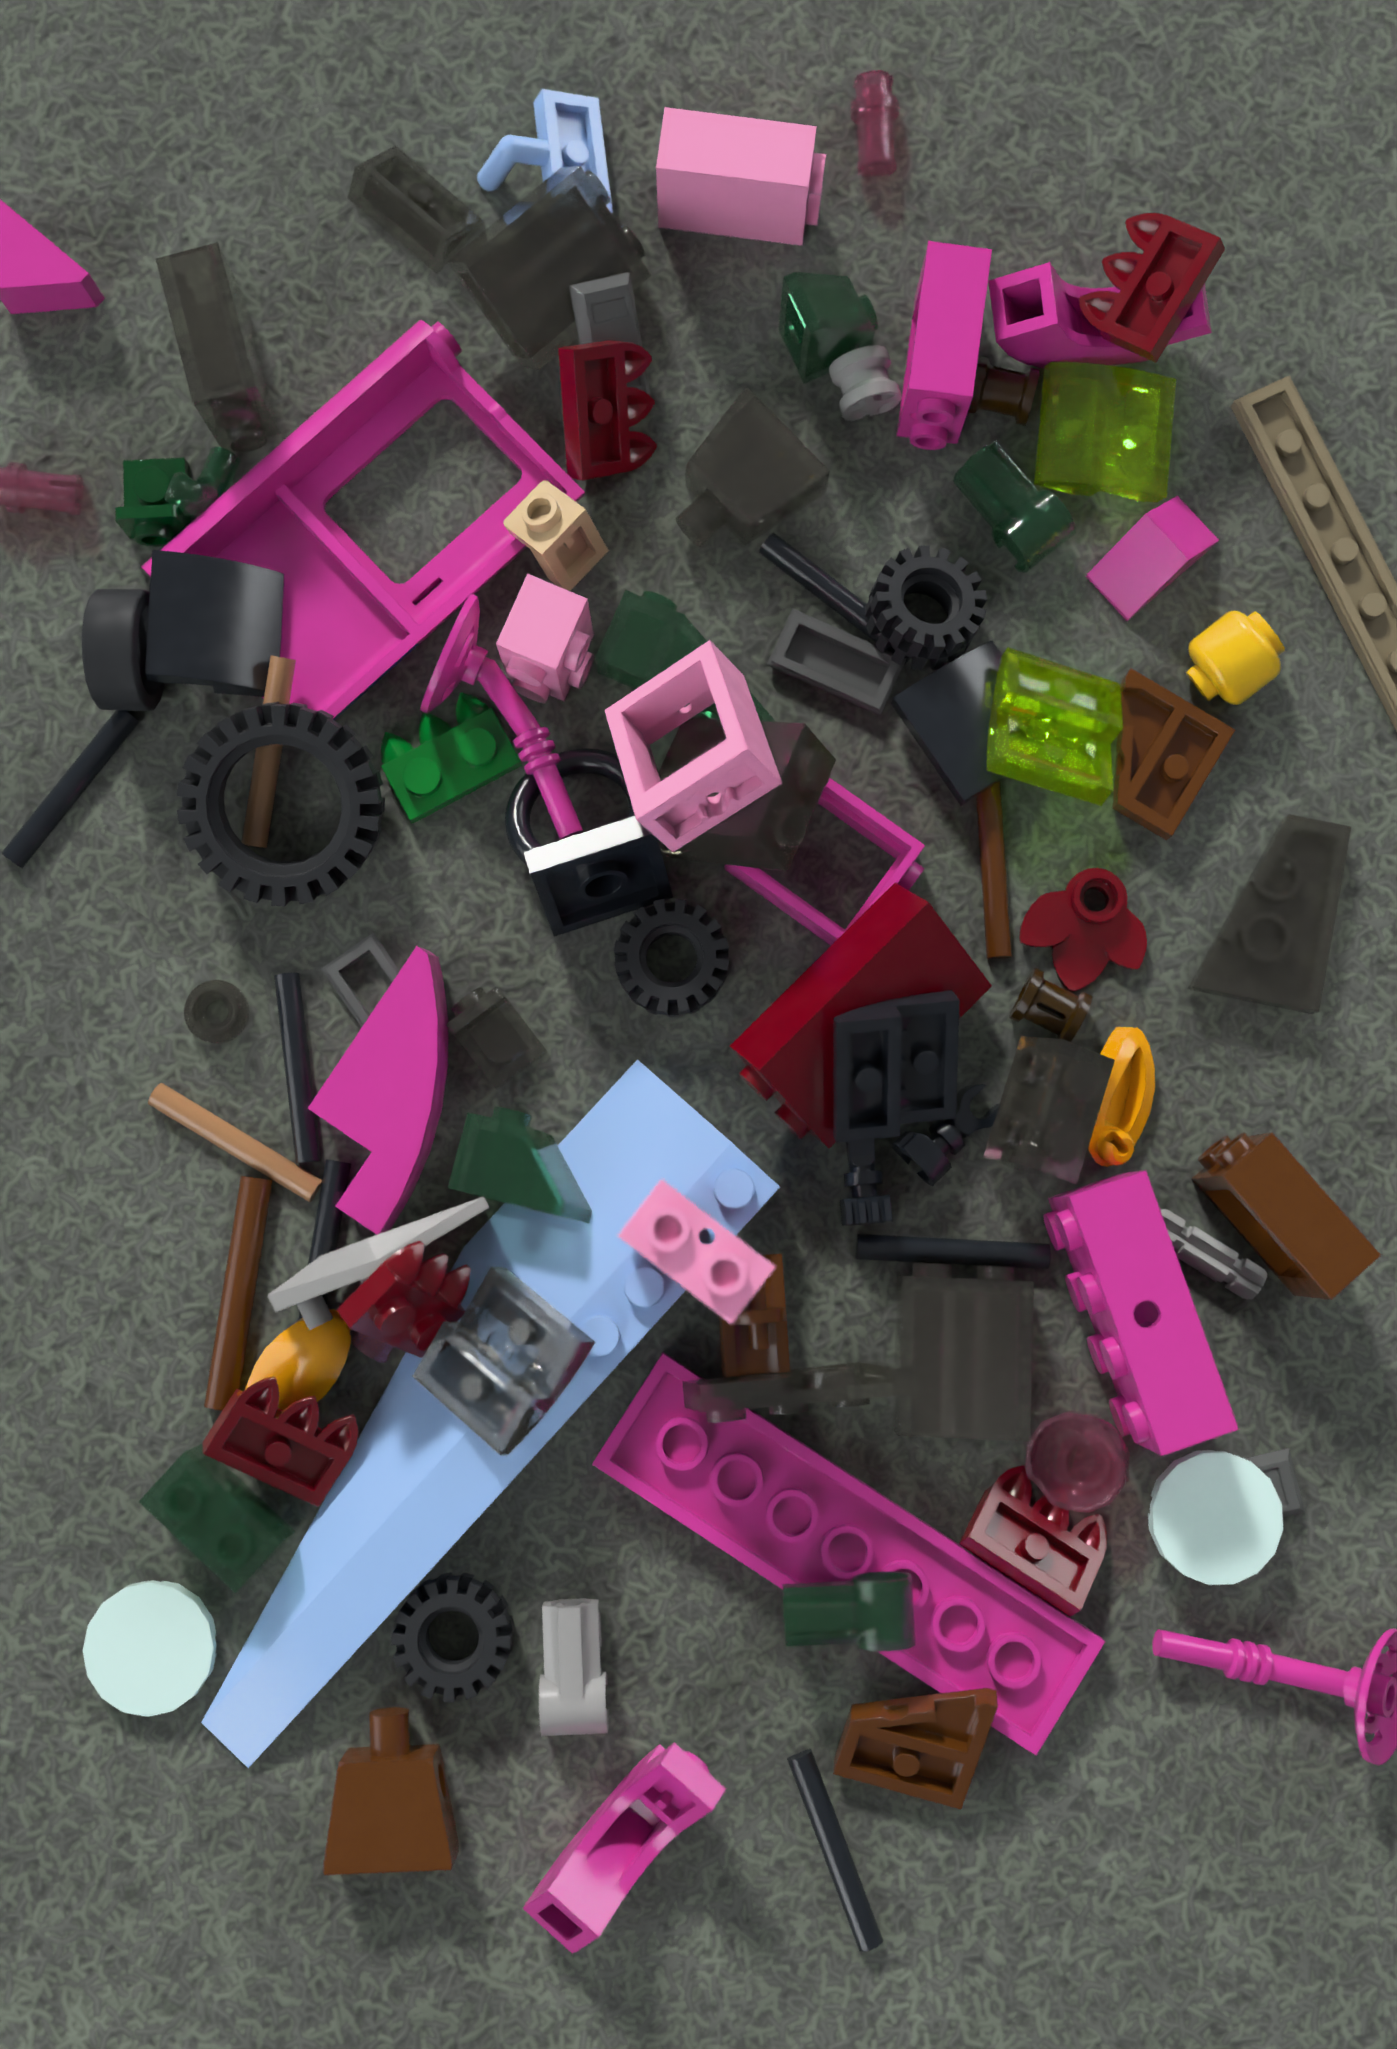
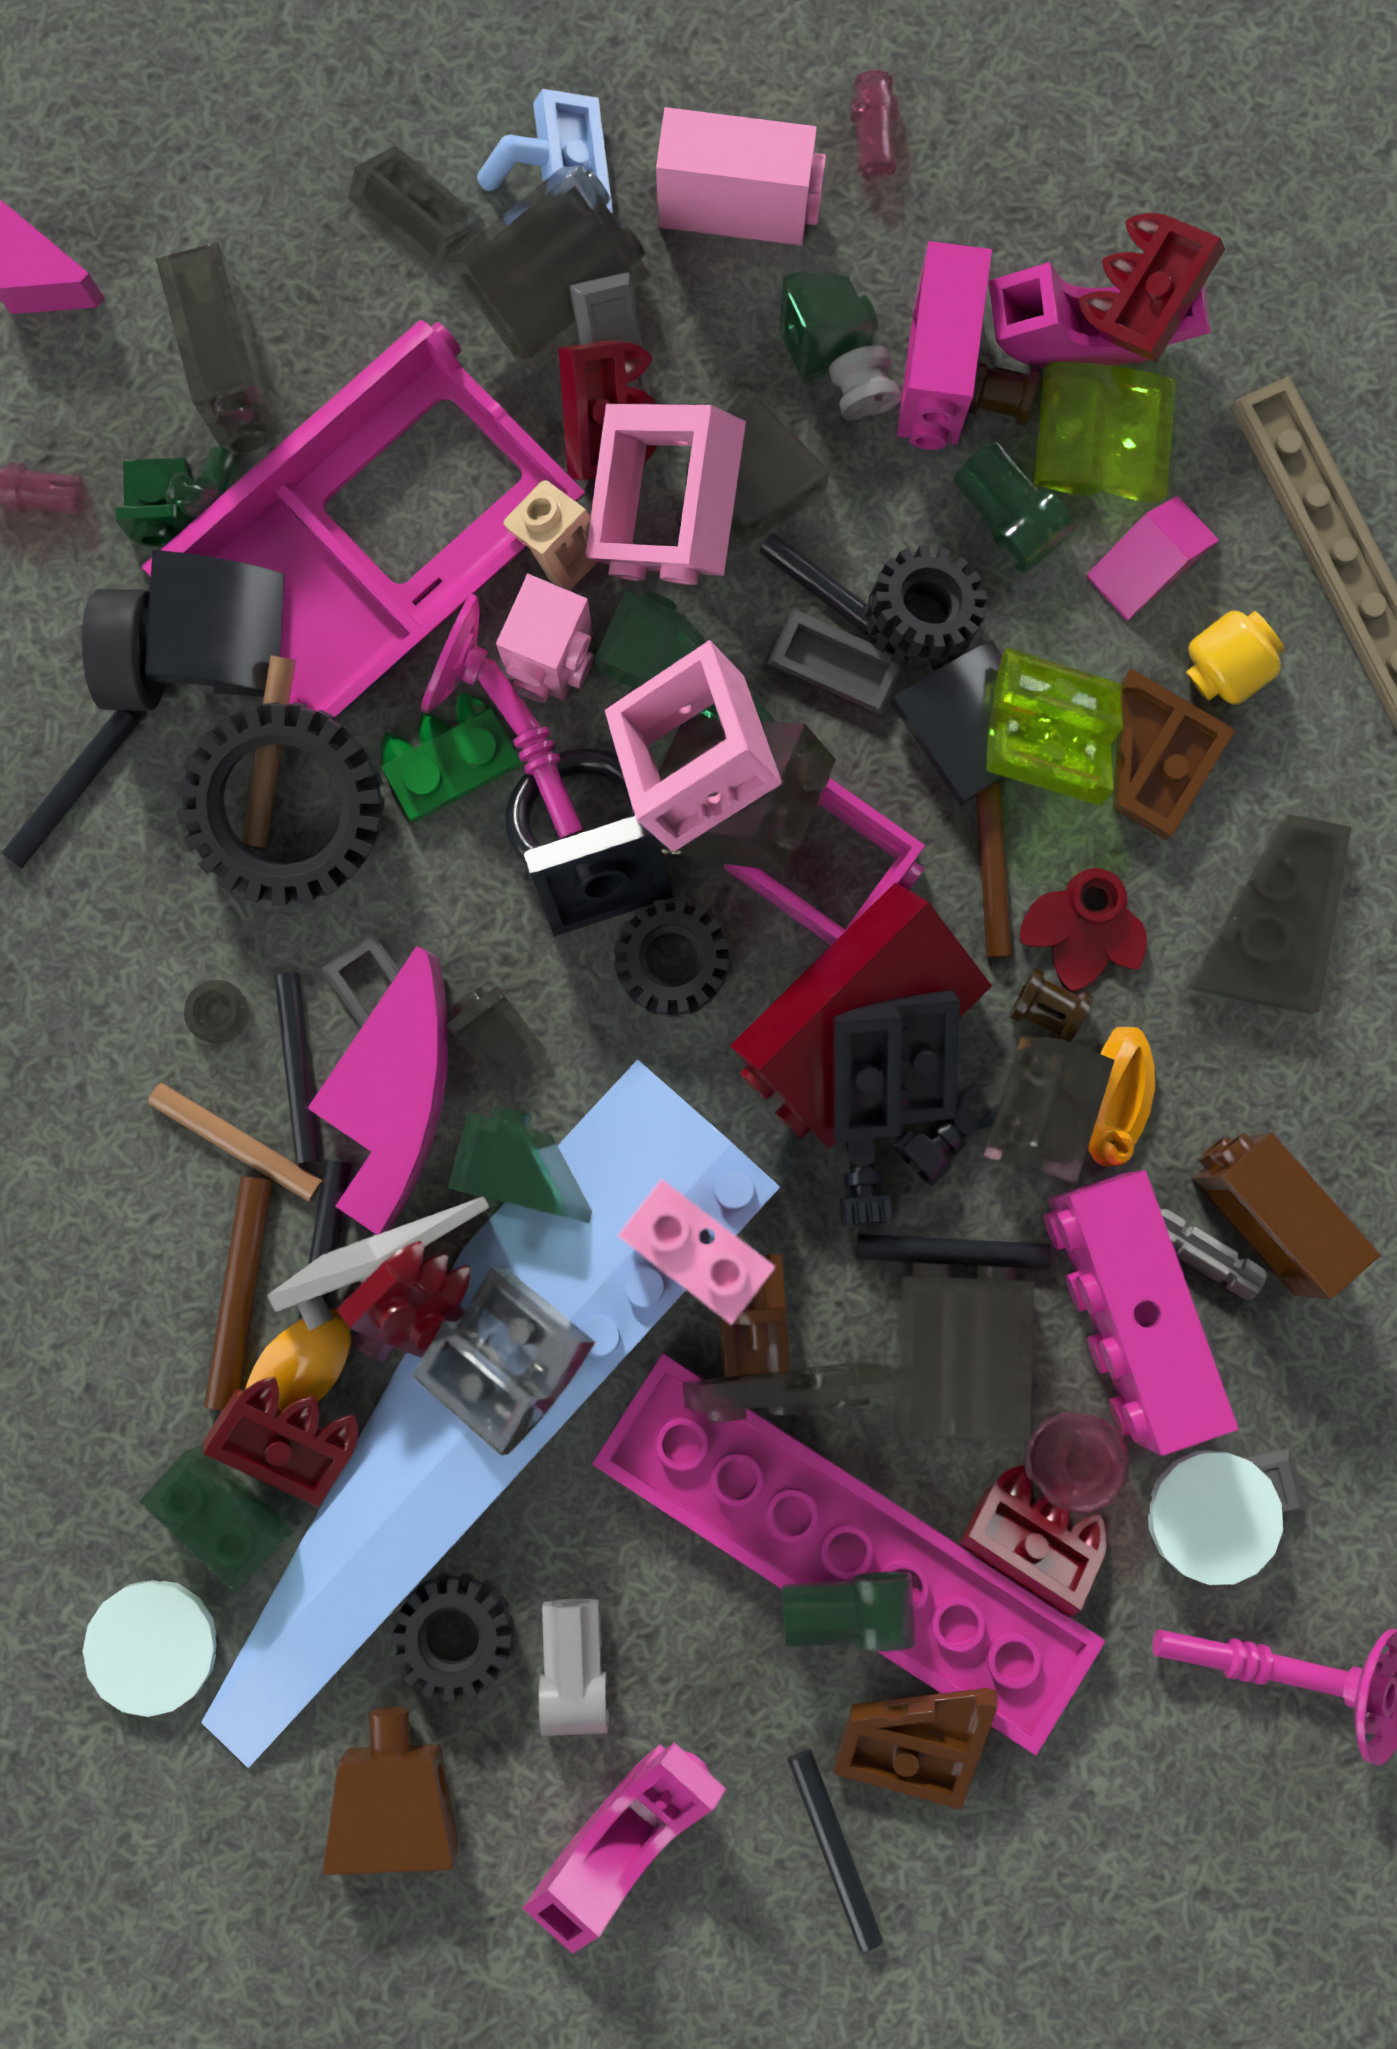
none -> bright pink window [585,404,746,585]

